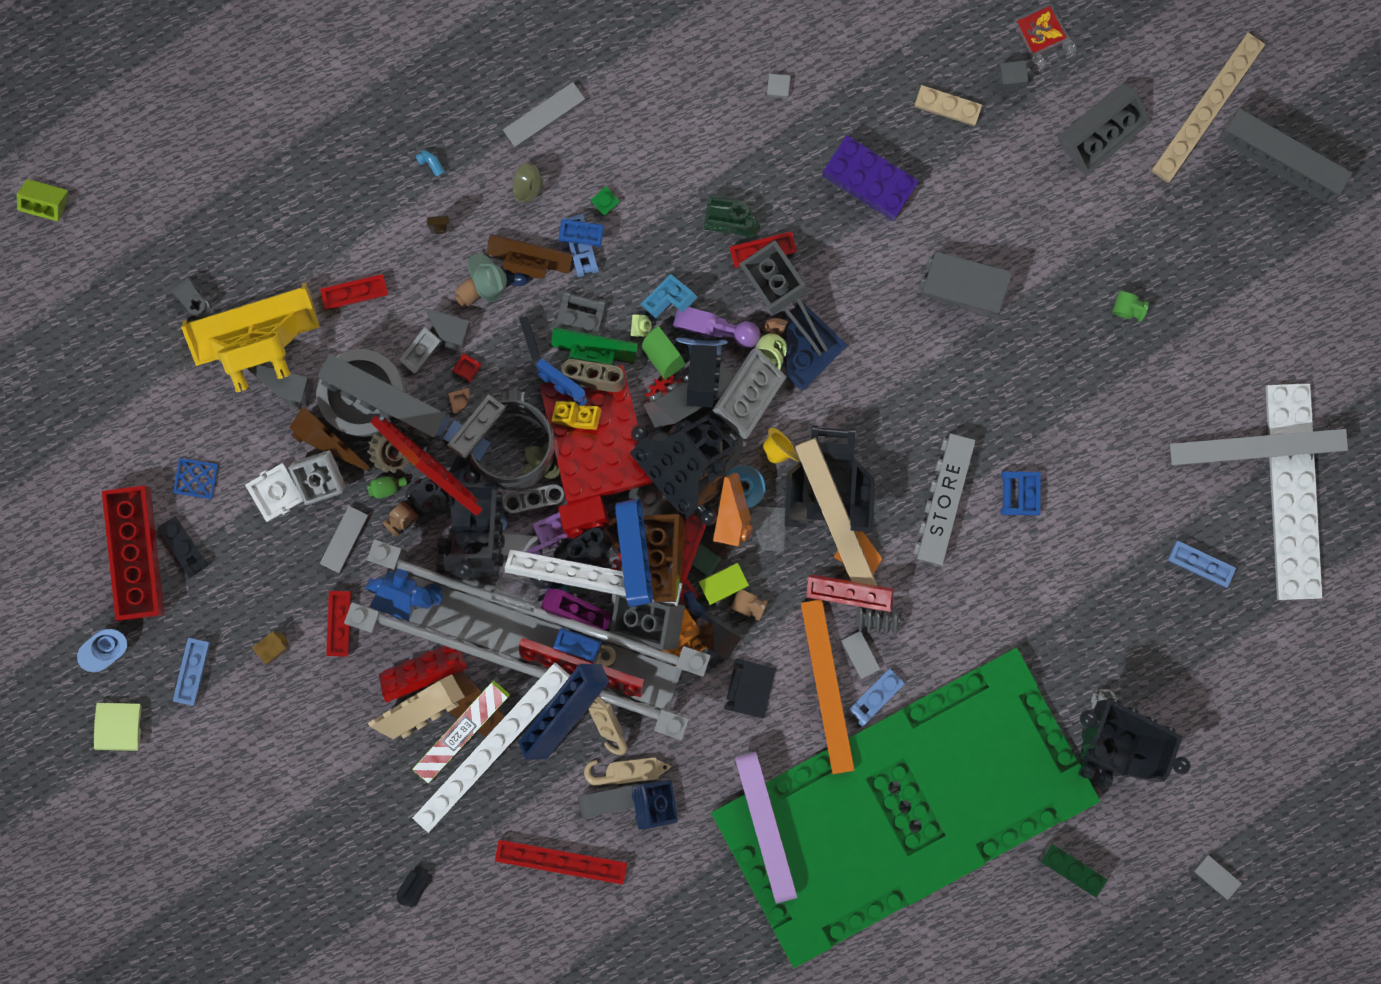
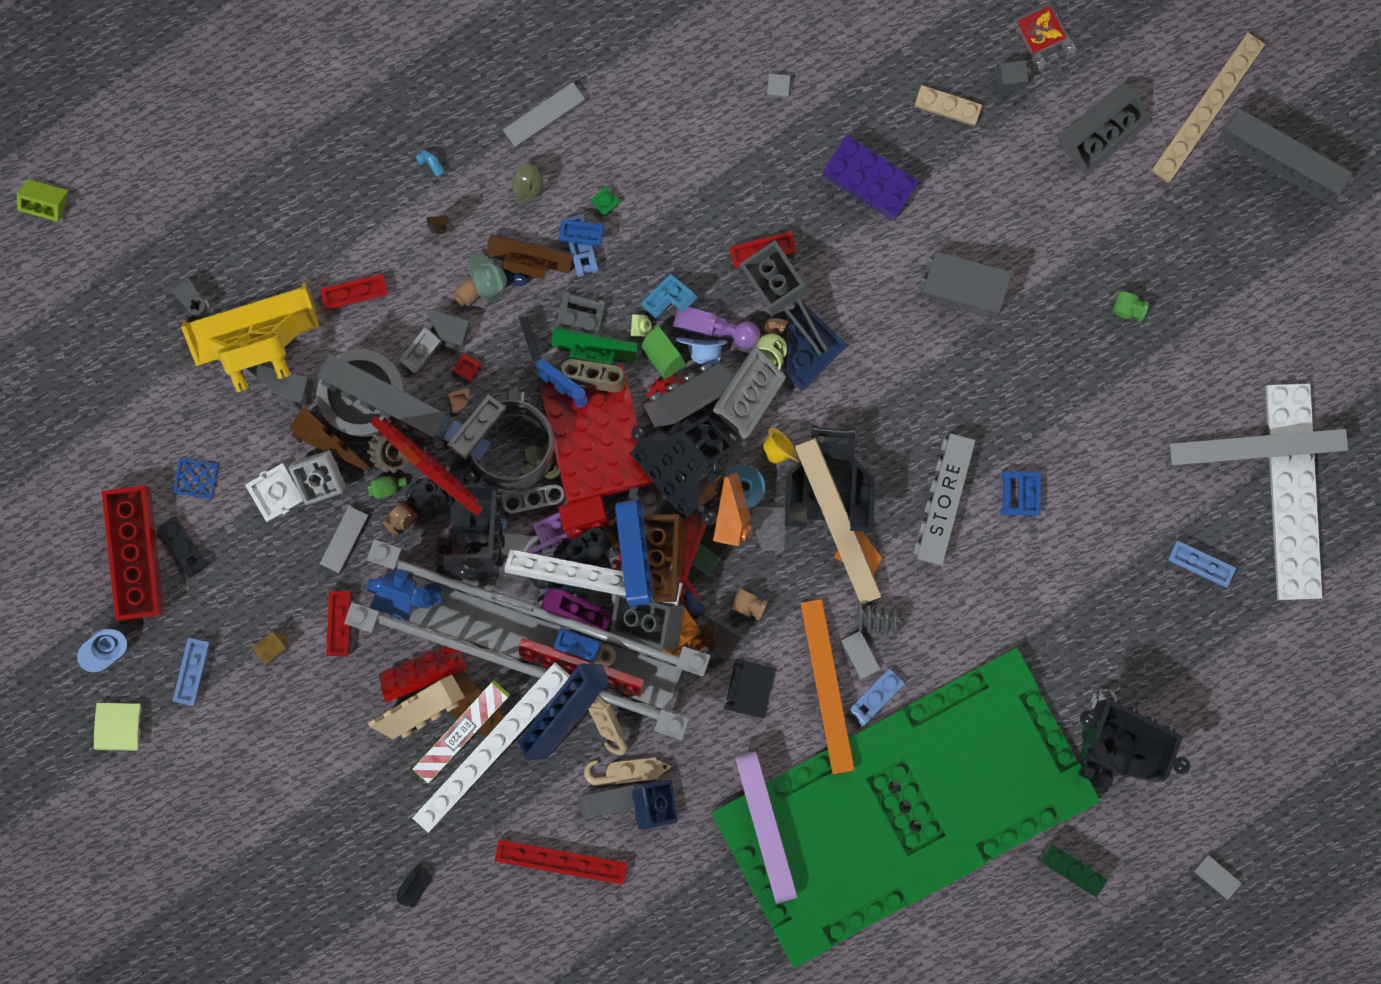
yellow slope [551,401,602,430] -> none
black brick [686,344,721,408] -> none
lime brick [699,562,749,605] -> none
clear green piece [704,196,760,239] -> none
plate [807,574,894,612] -> none

